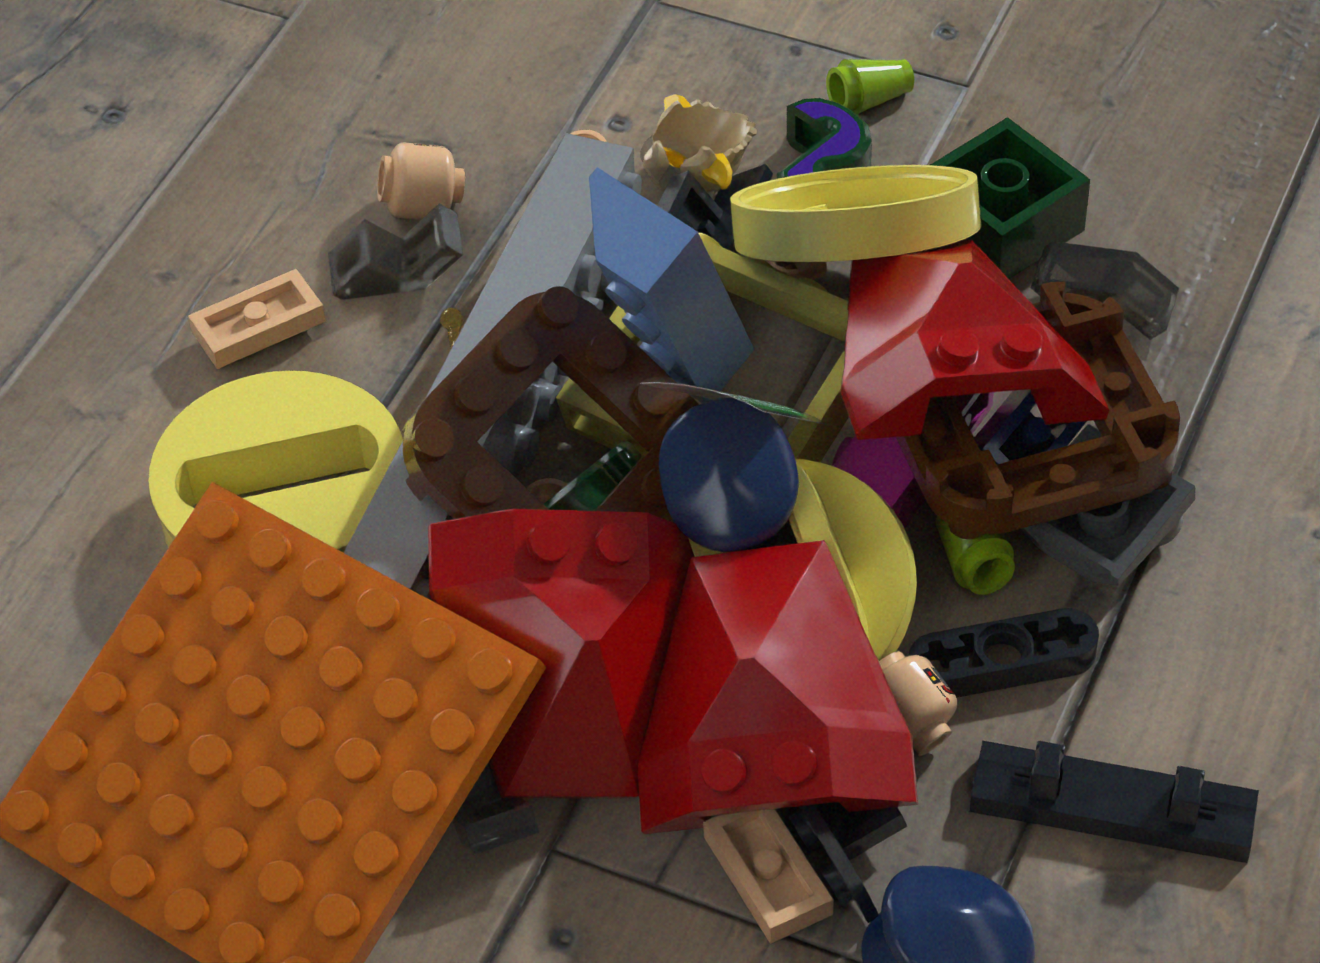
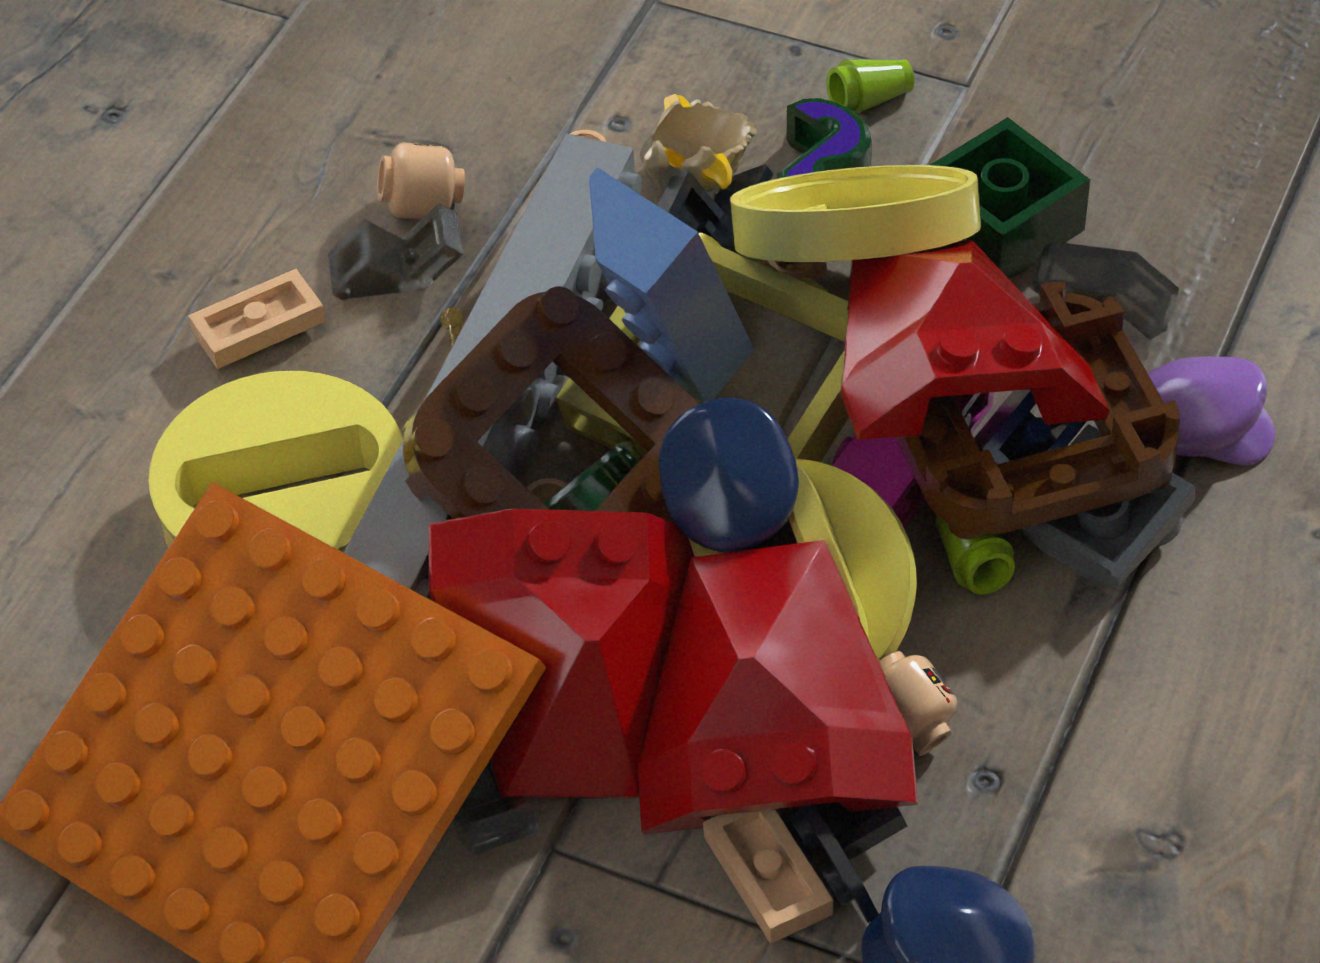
sticker [640,382,827,425] -> none
black beam [909,608,1099,698] -> none
black hinge [969,741,1259,863] -> none
none -> medium lavender piece [1148,356,1275,466]

